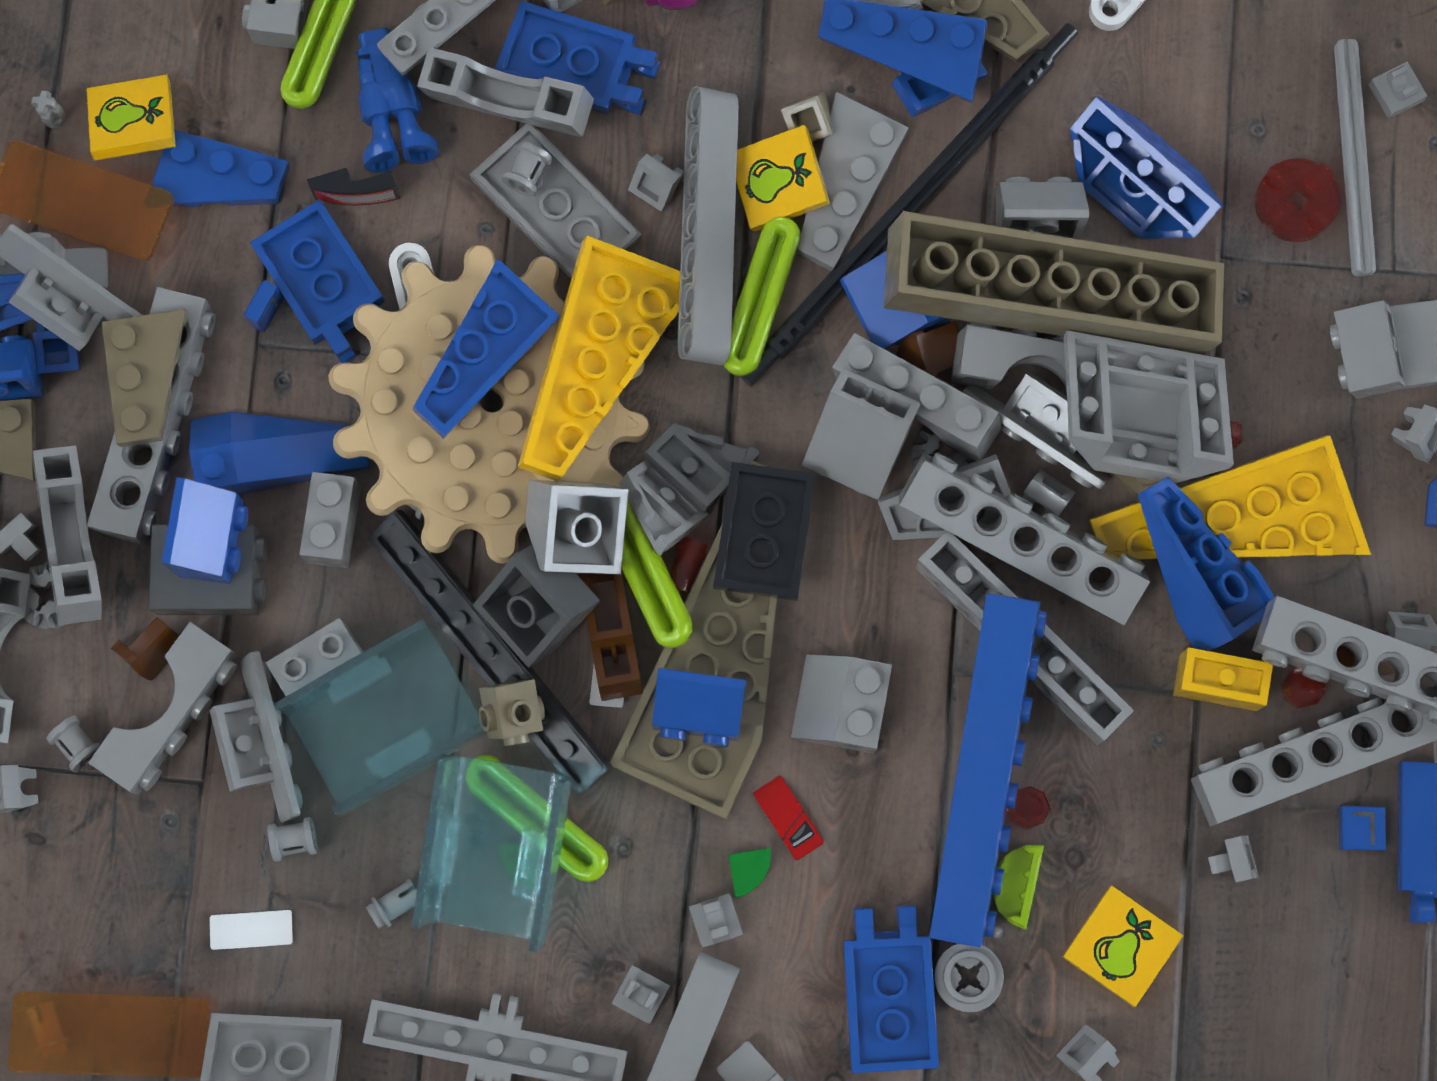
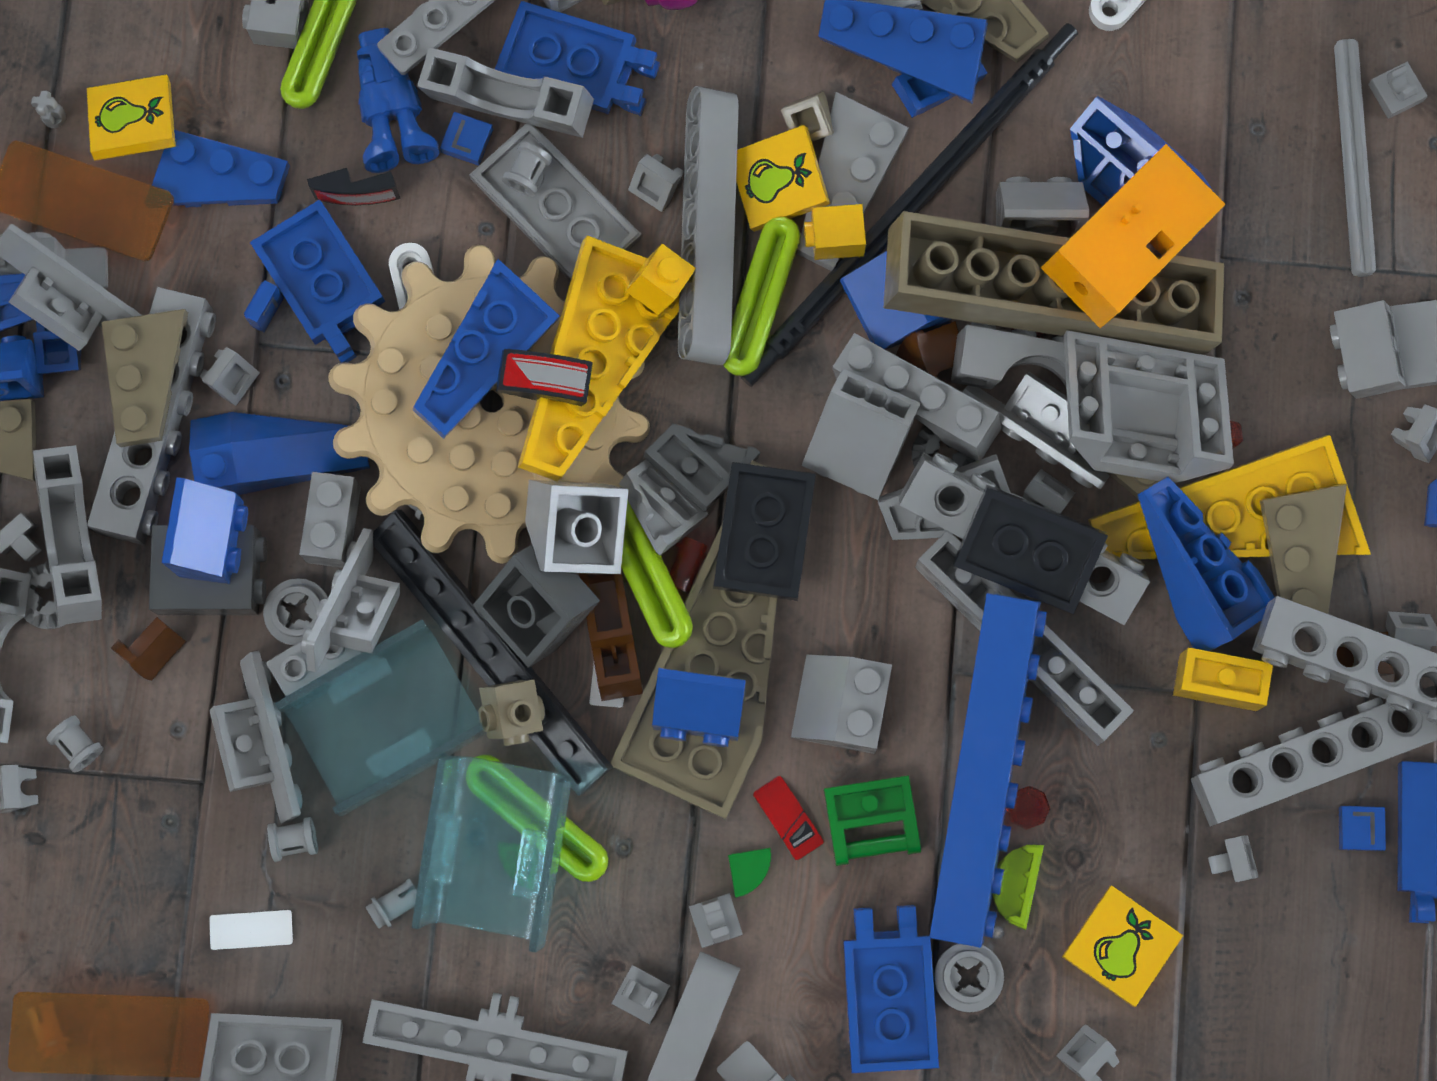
light grey arch [88,622,239,795] -> none
clear red plate [1254,158,1340,242] -> none
clear red tile [1280,668,1326,709] -> none
none -> light grey tile [199,347,260,406]
none -> light grey gear [263,578,328,646]
none -> light grey bracket [301,528,400,672]
none -> blue tile [440,112,494,166]
none -> slope [496,349,593,406]
none -> yellow brick [625,244,696,316]
none -> yellow brick [804,204,866,260]
none -> green plate [824,775,921,866]
none -> black plate [953,484,1108,614]
none -> light orange brick [1041,144,1226,328]
none -> dark tan wing [1260,484,1347,614]

